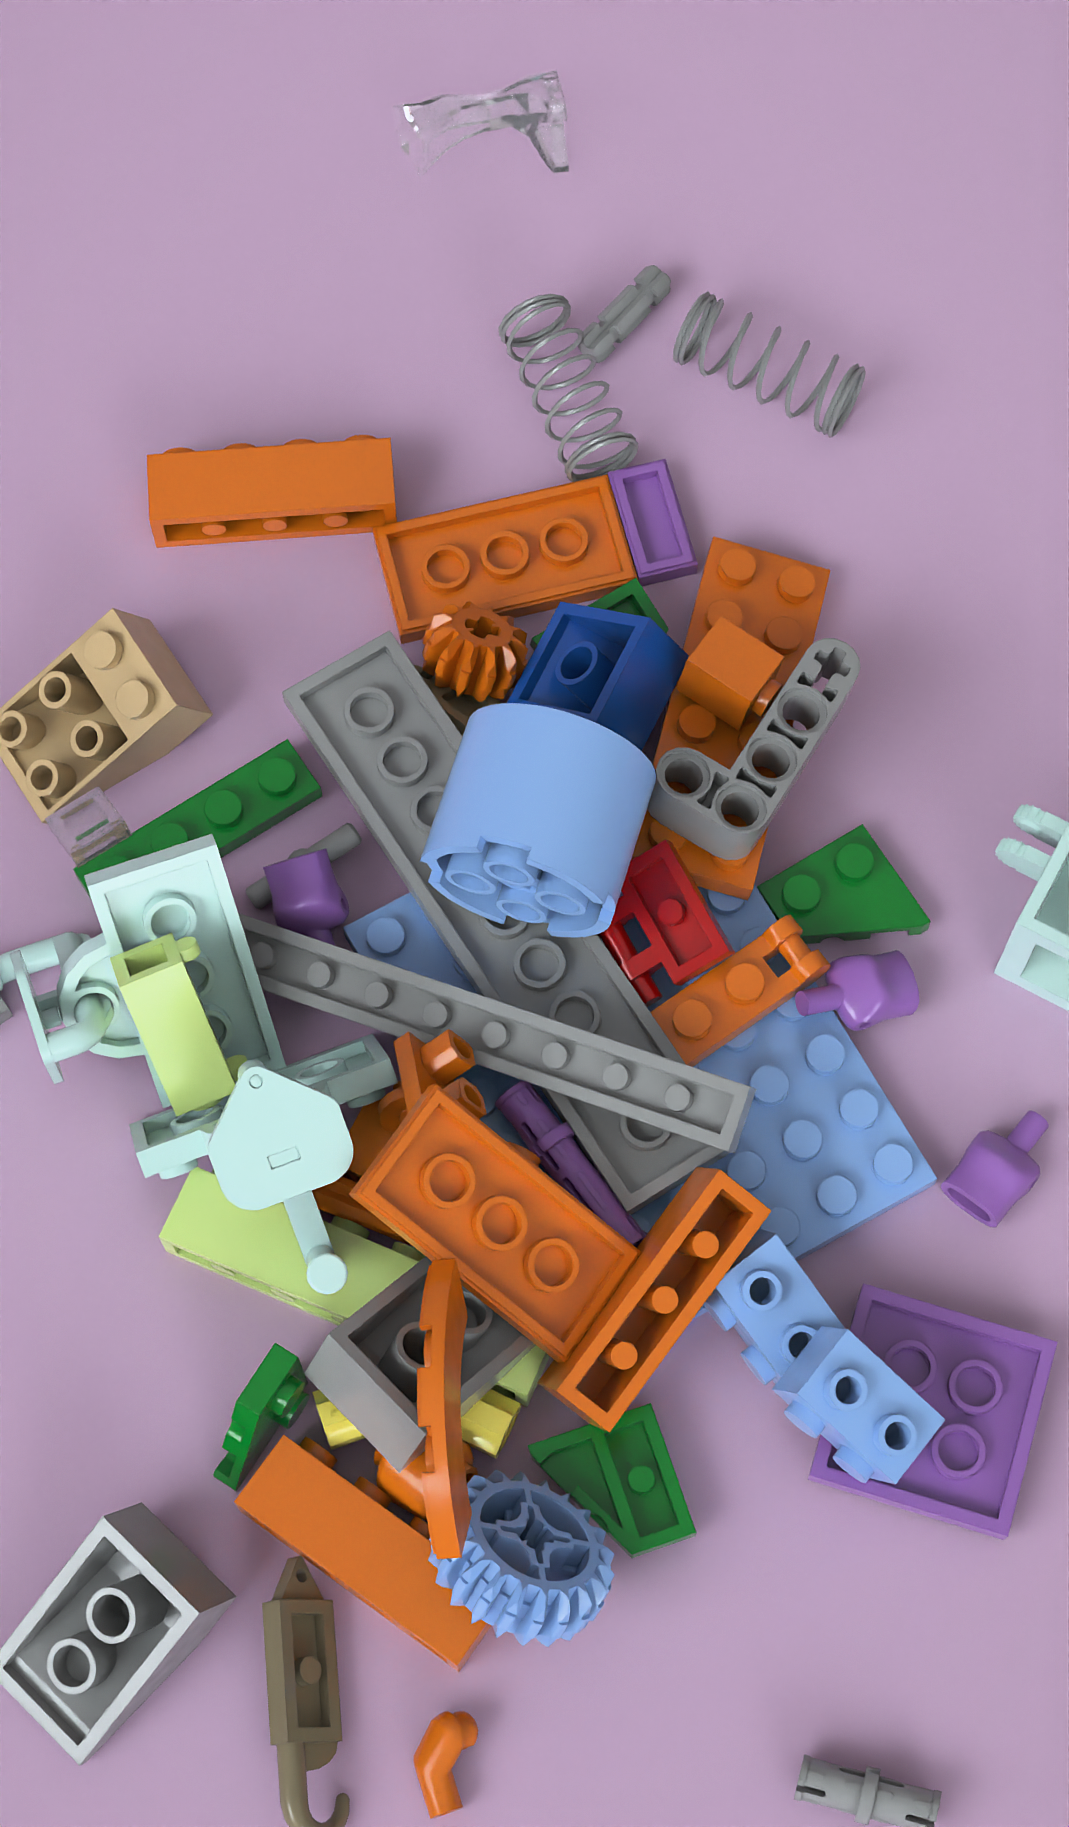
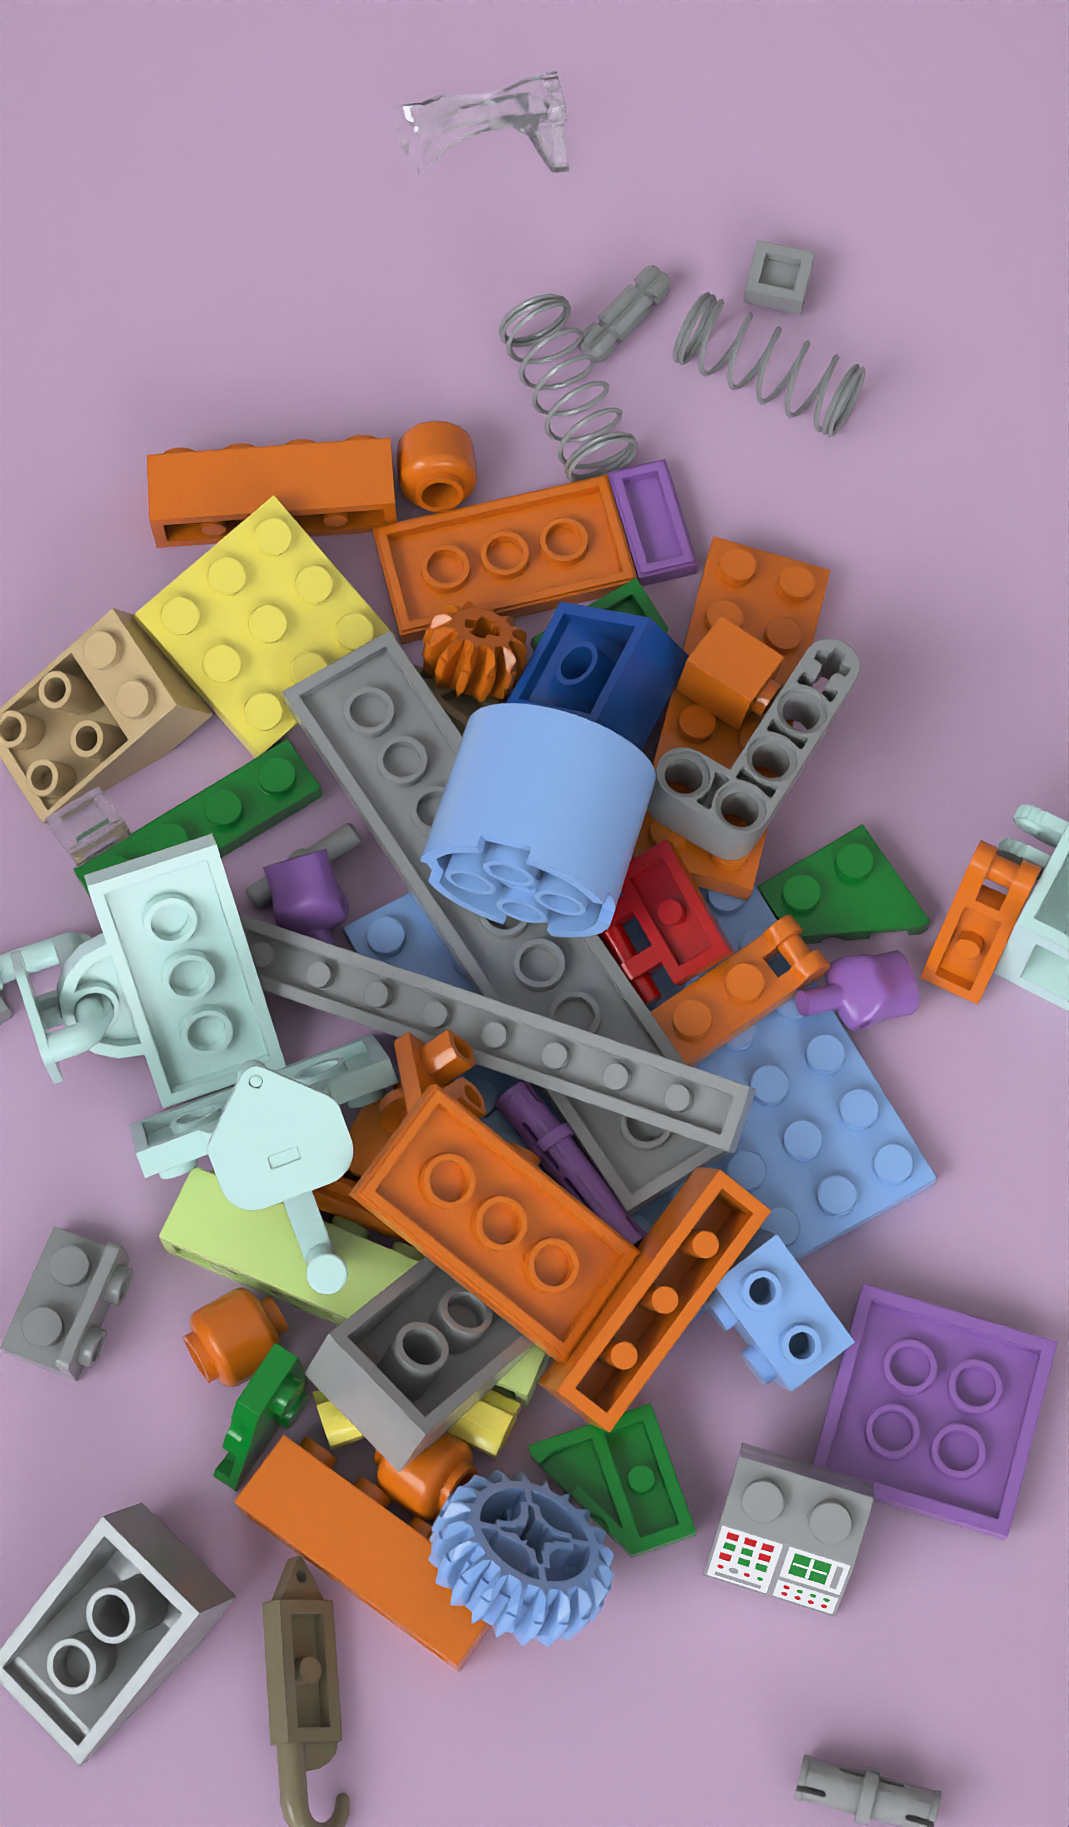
yellowish green brick [110,933,247,1117] -> none
orange arm [413,1711,478,1819] -> none
orange tile [417,1258,472,1559] -> none
light blue brick [772,1326,945,1484] -> none
medium lavender piece [941,1110,1049,1228] -> none
none -> light grey bracket [0,1226,133,1381]
none -> light yellow plate [132,495,396,758]
none -> orange head [183,1287,288,1387]
none -> orange head [396,420,477,512]
none -> light grey slope [703,1443,874,1617]
none -> light grey plate [743,240,815,315]
none -> orange plate [920,840,1042,1005]

